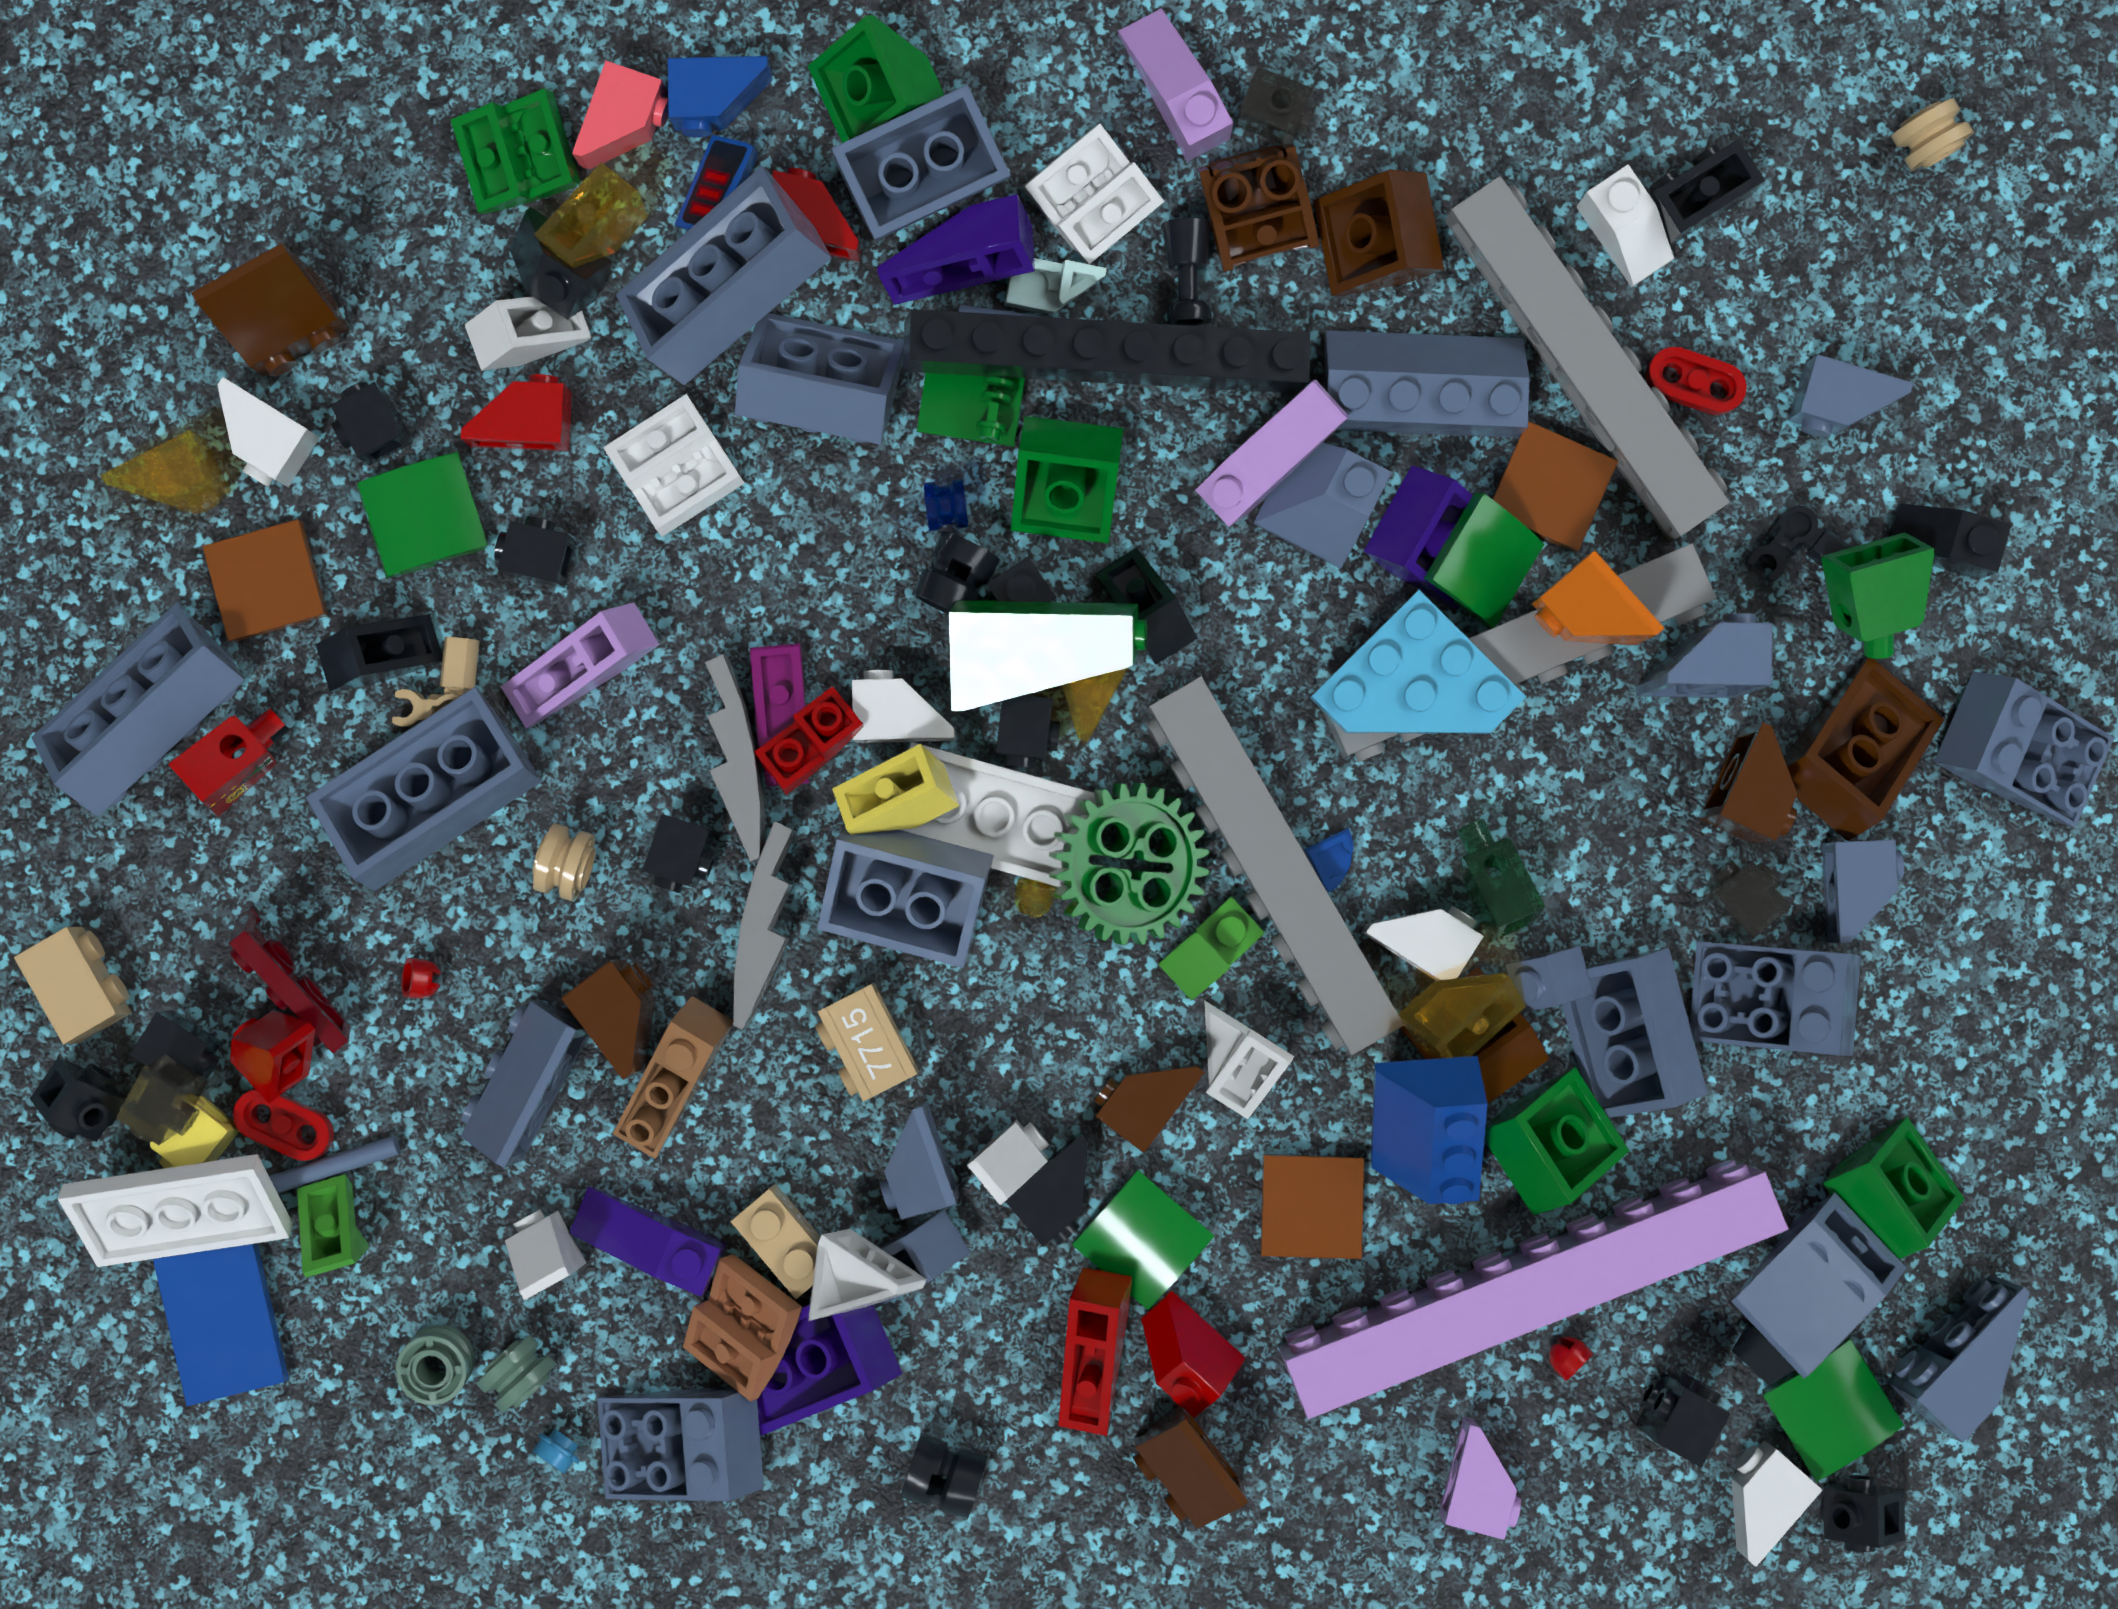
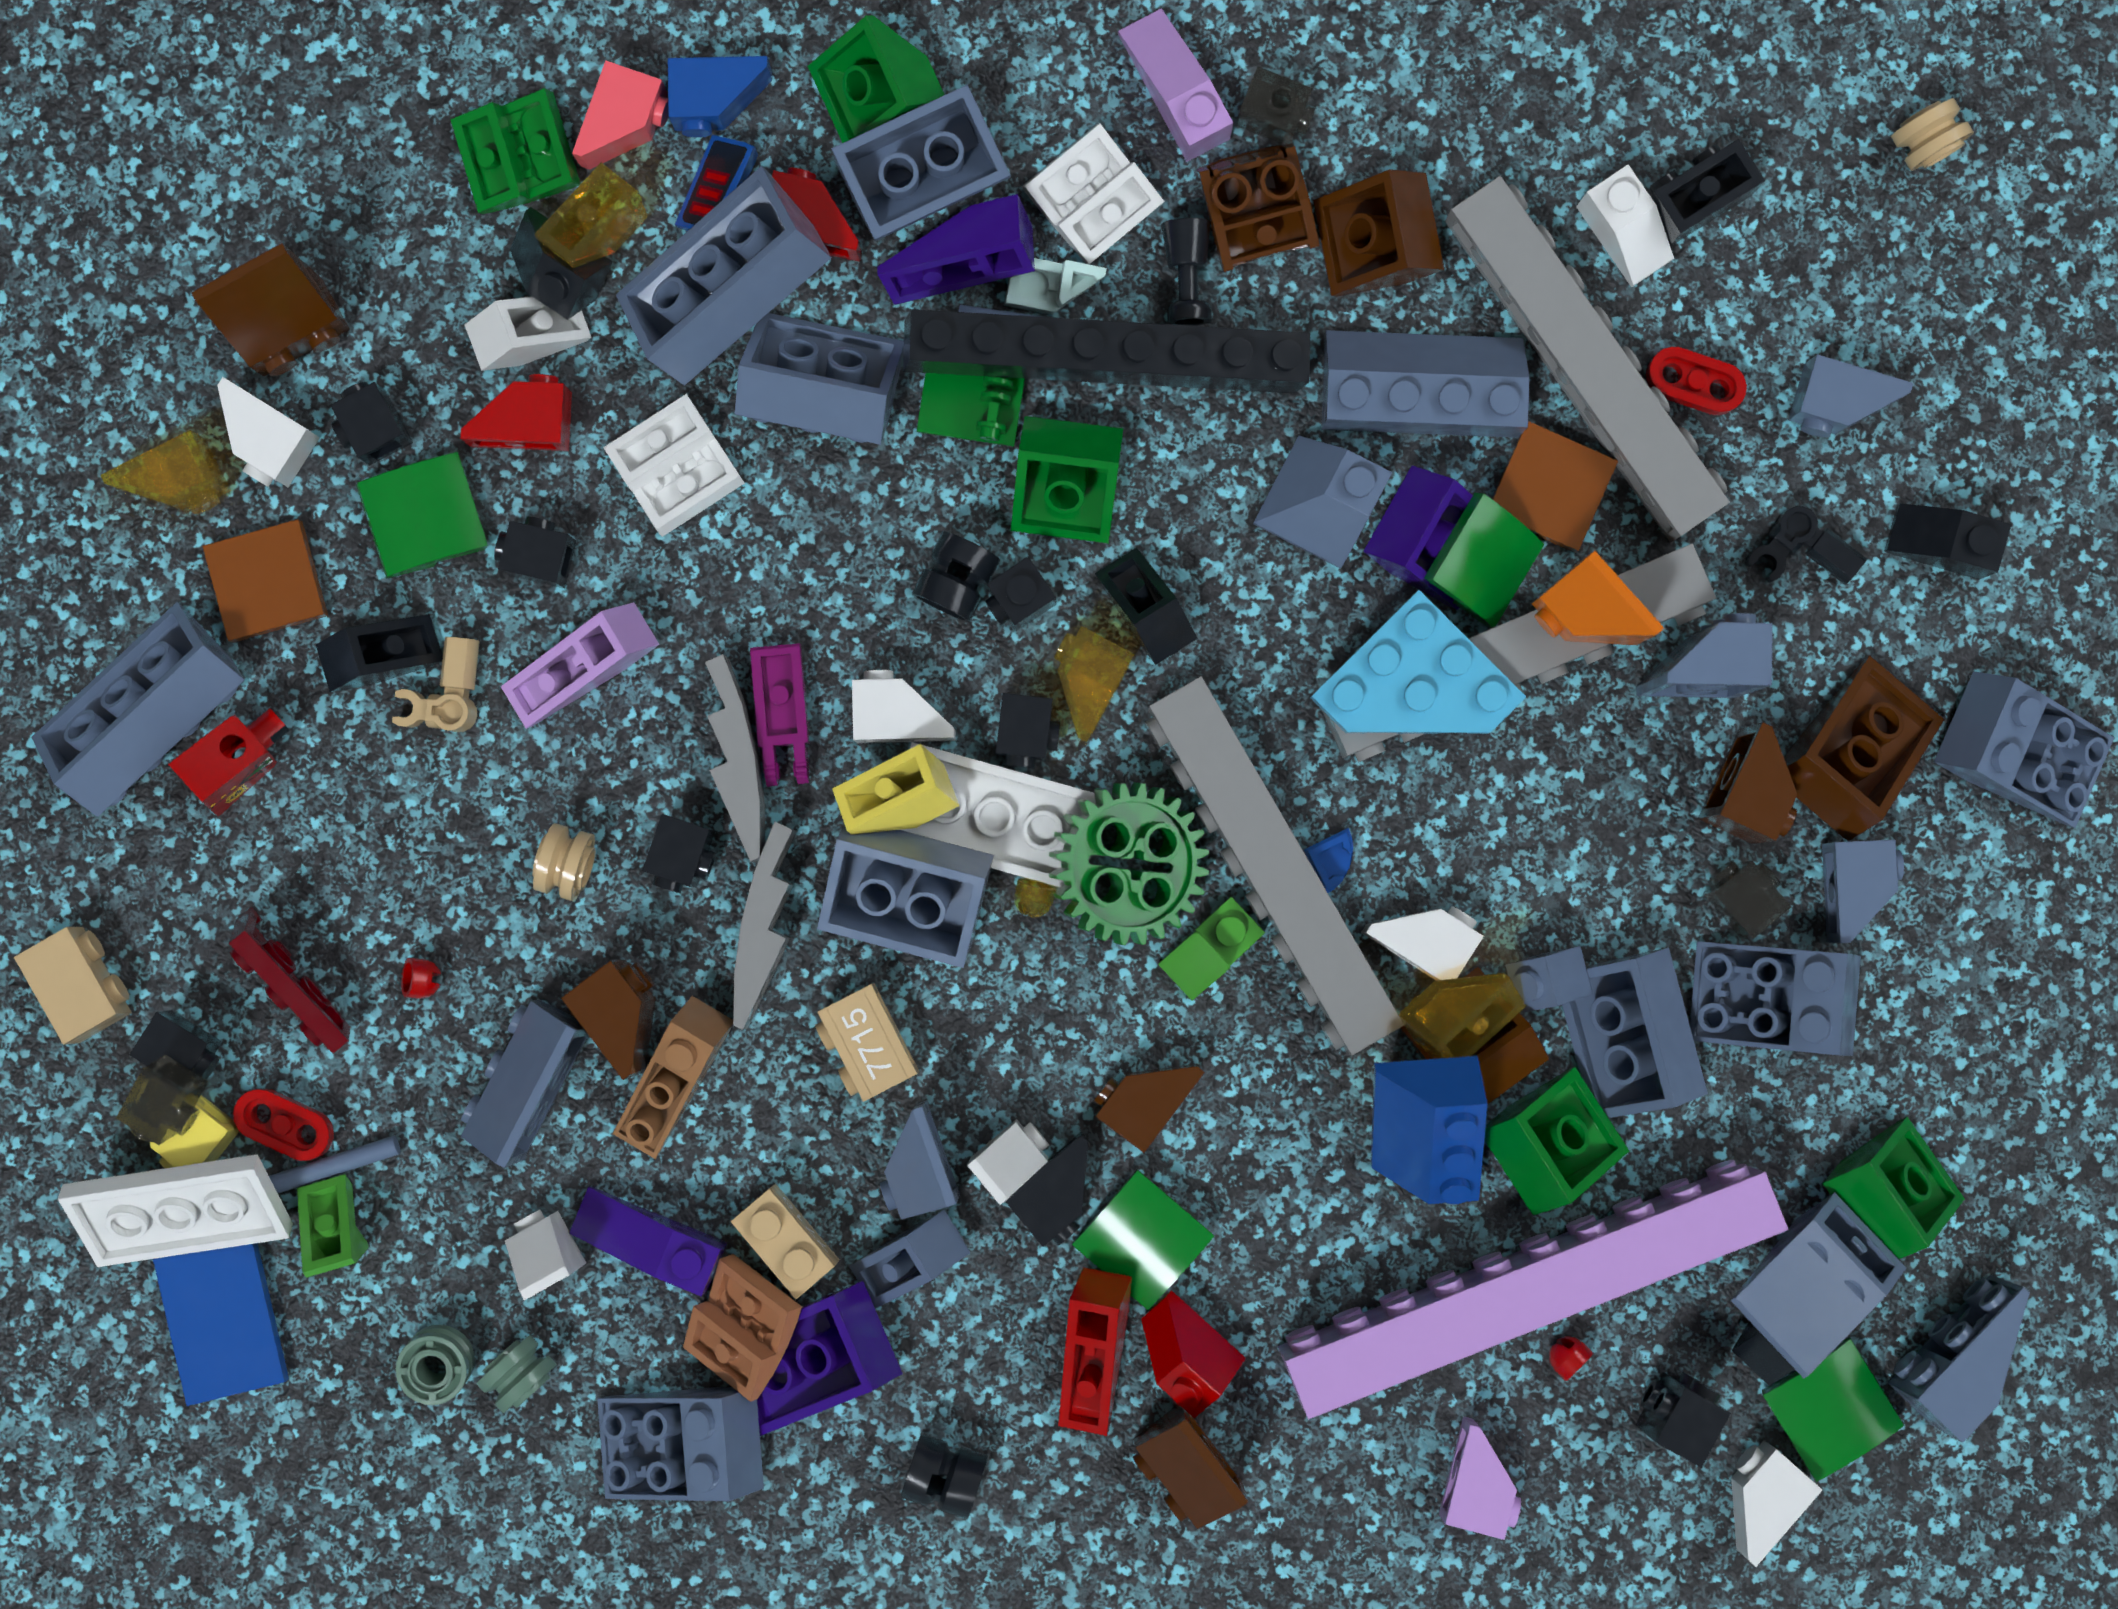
black brick [30,1057,125,1142] -> none
red slope [230,1010,316,1103] -> none
sand blue slope [306,687,542,891] -> none
dark azure plate [532,1429,580,1474] -> none
red slope [754,686,864,795] -> none
white slope [808,1229,927,1321] -> none
clear blue wheel [924,478,969,532] -> none
slope [949,600,1147,711] -> none
lavender slope [1195,380,1350,527] -> none
white slope [1204,1000,1294,1119] -> none
dark orange tile [1260,1154,1364,1259] -> none
clear green torso [1457,819,1545,942] -> none
black brick [1820,1475,1905,1553] -> none
green torso [1822,532,1934,659] -> none

